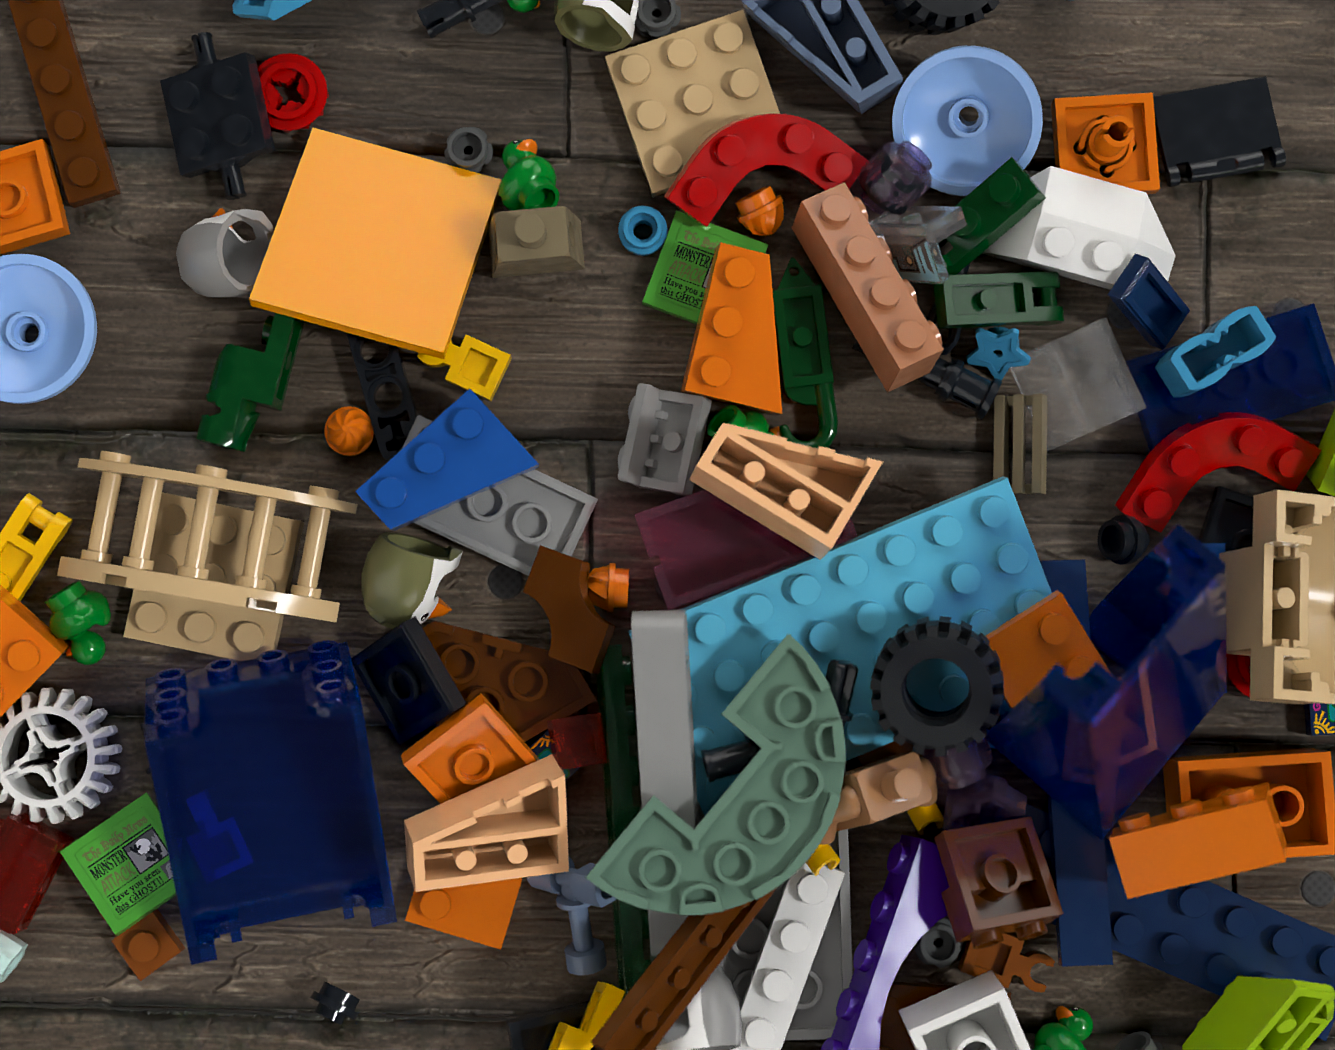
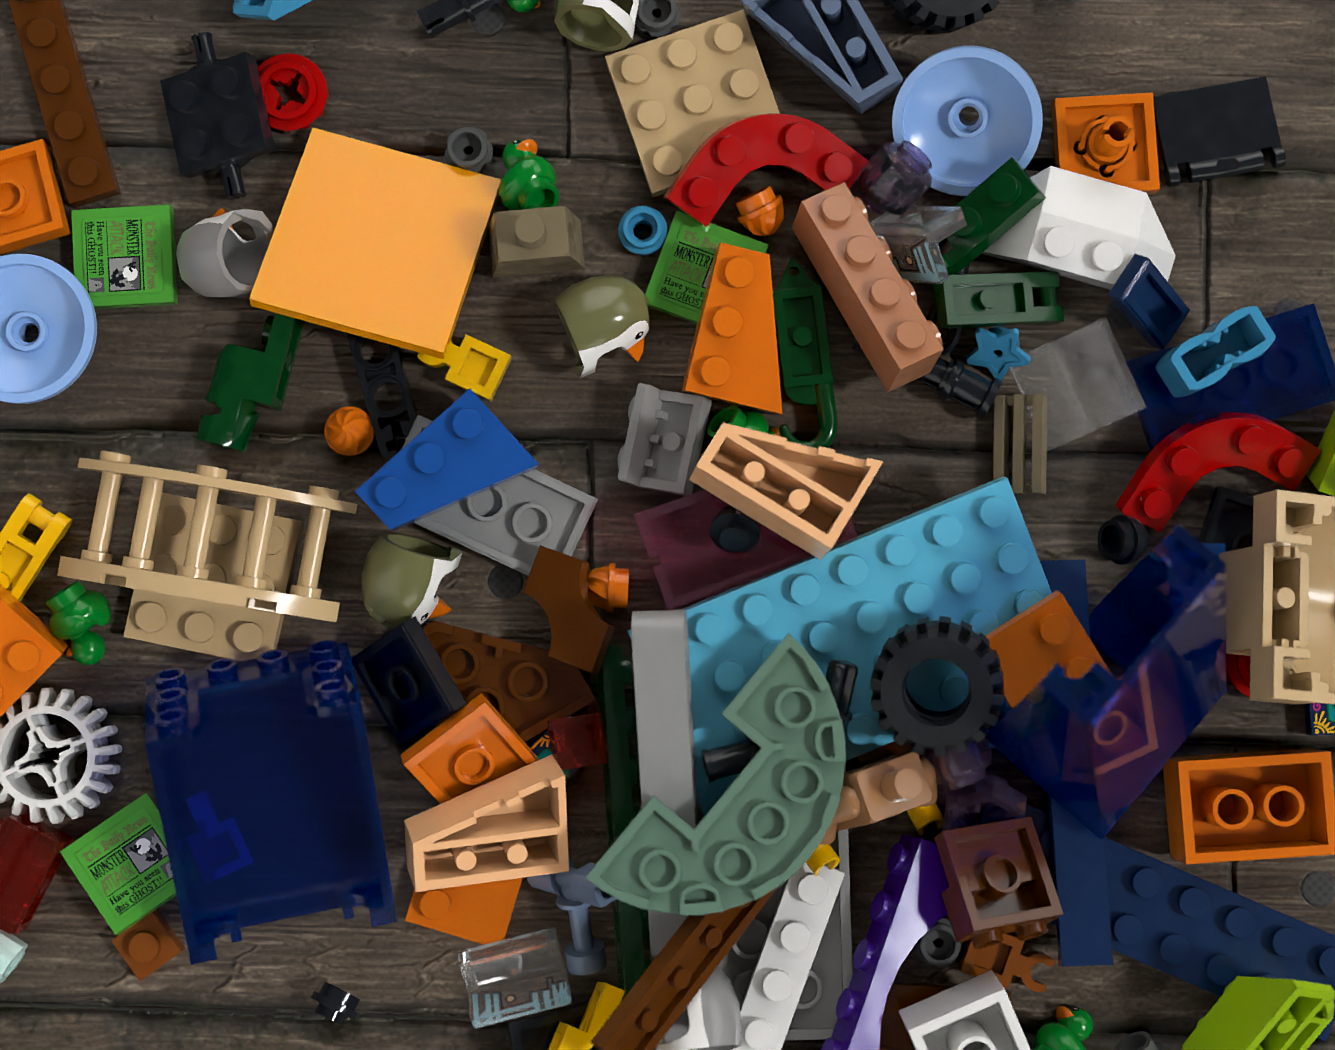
orange wedge [1109,782,1286,899] -> none
none -> bright green tile [71,204,178,309]
none -> clear panel [458,927,572,1029]
none -> olive piece [554,275,650,379]
none -> black plate [710,505,761,553]

